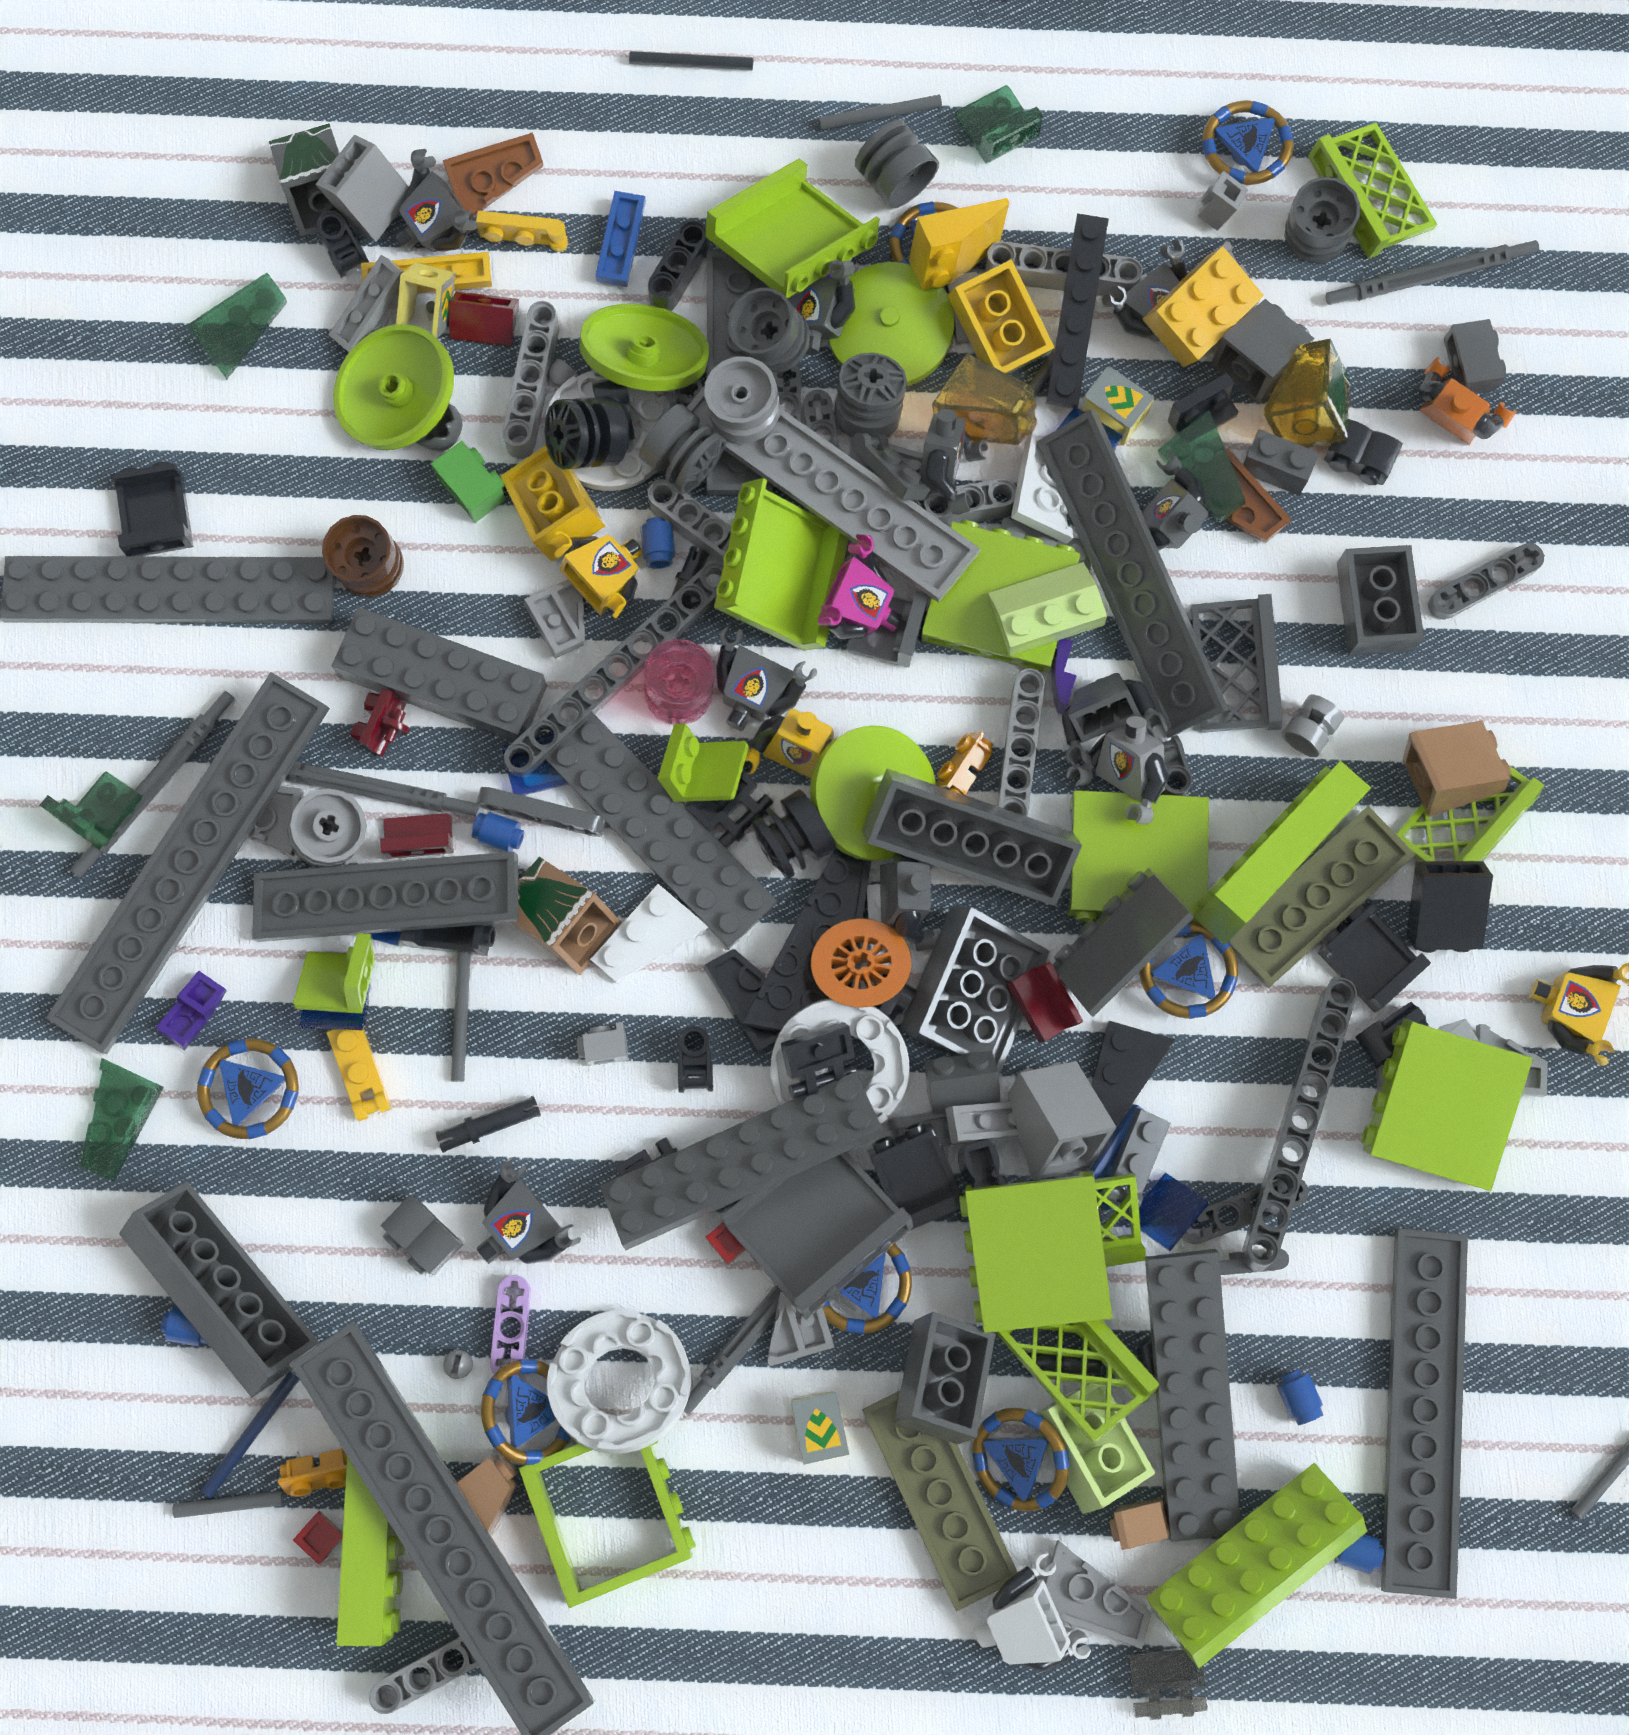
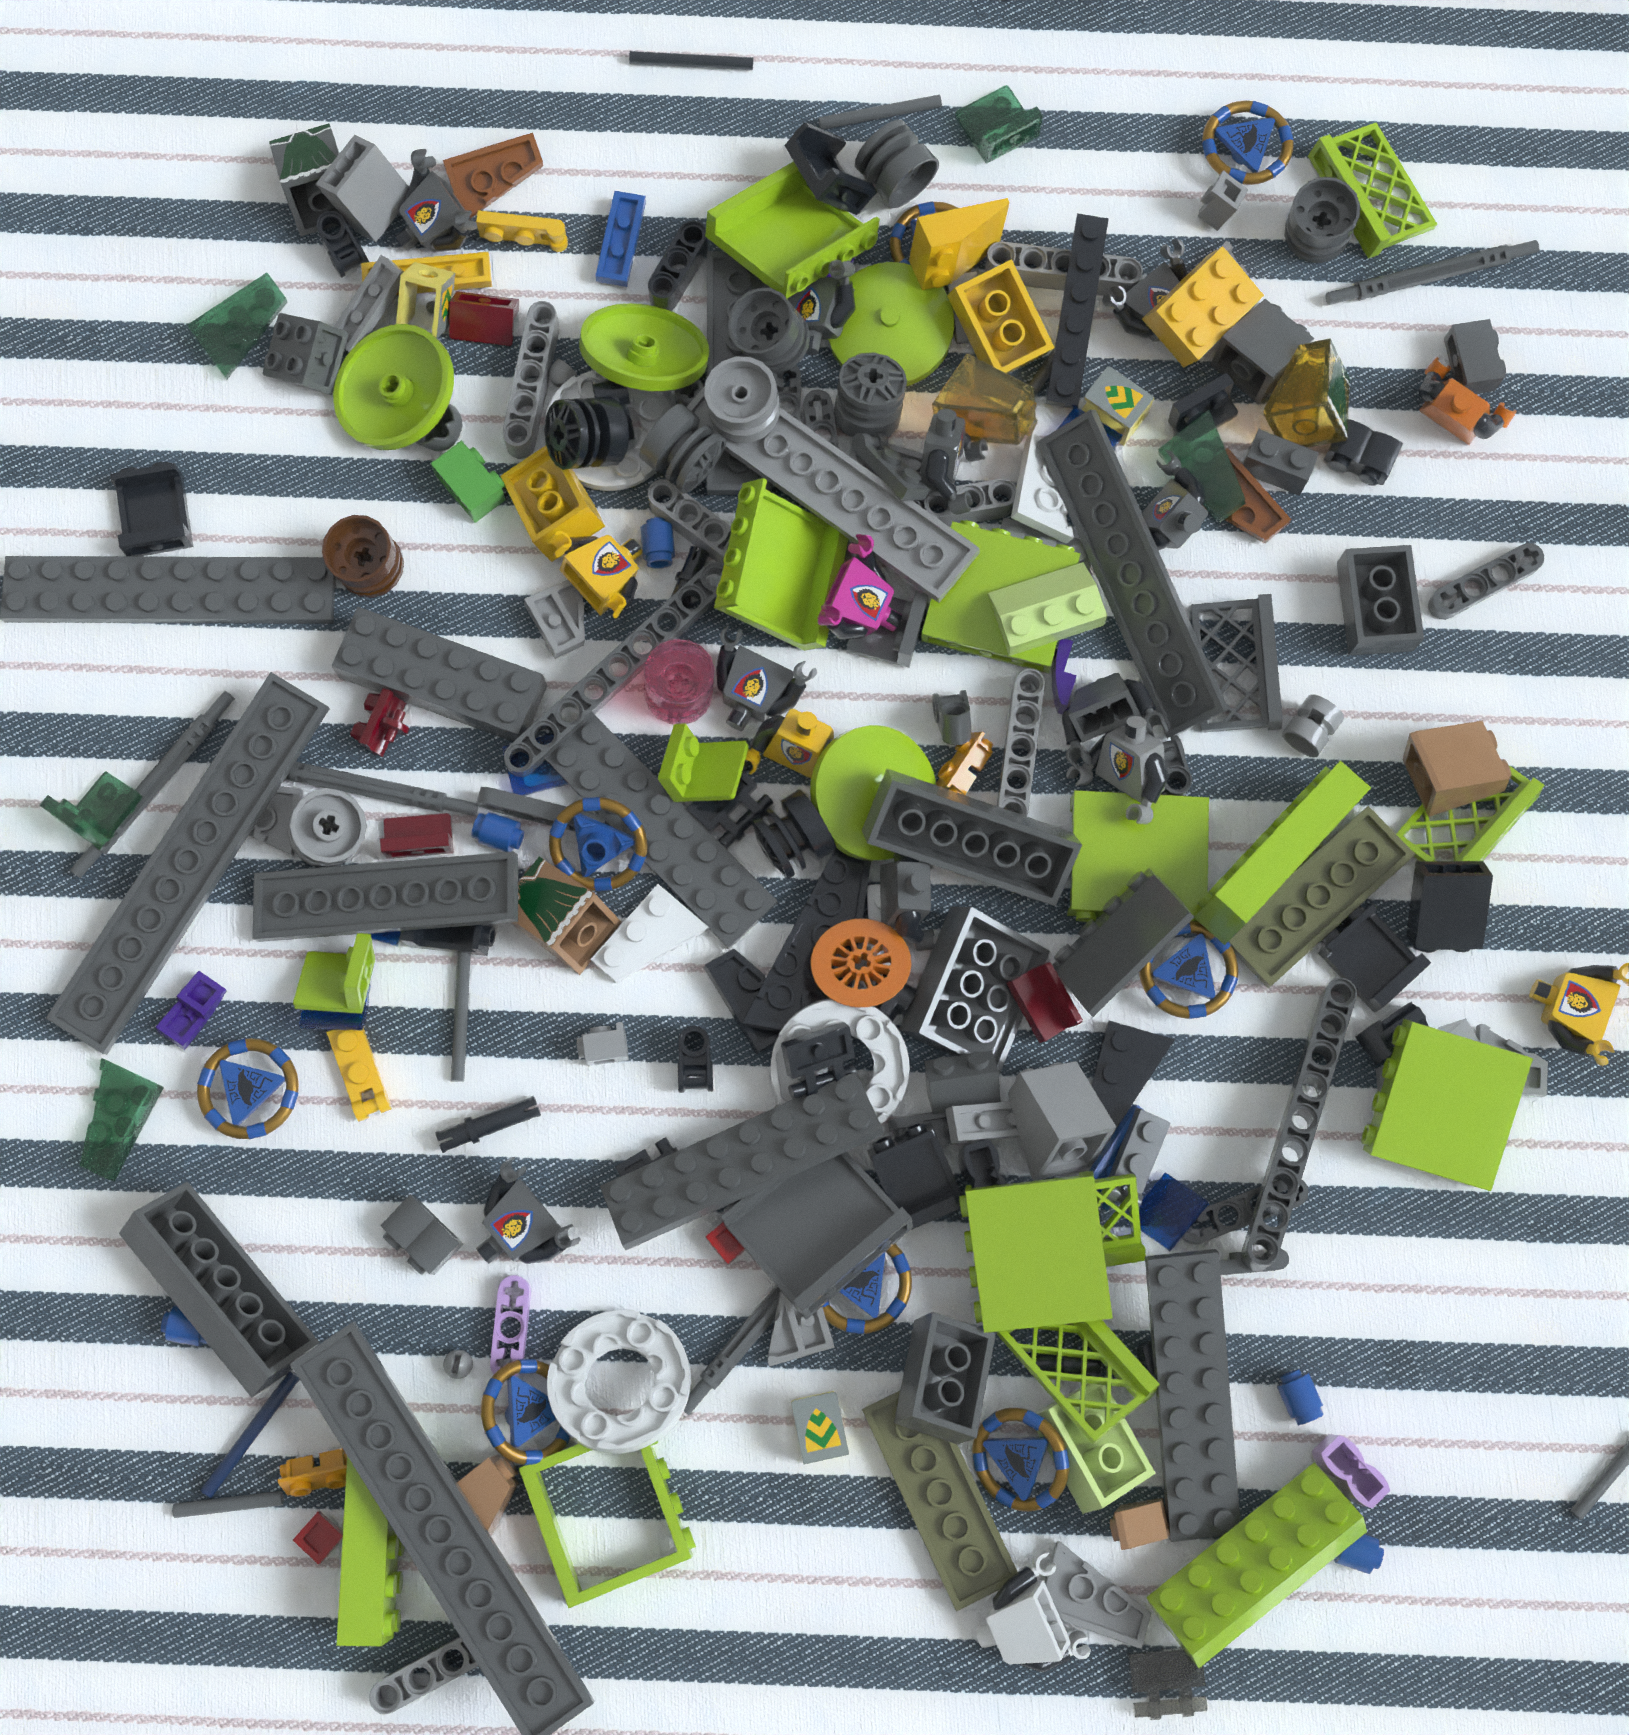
dark grey plate [1381,1228,1468,1599] -> none
none -> dark grey bracket [262,313,349,395]
none -> blue piece [549,797,647,892]
none -> black panel [784,122,878,215]
none -> dark grey piece [932,690,972,745]
none -> lavender brick [1312,1434,1390,1508]

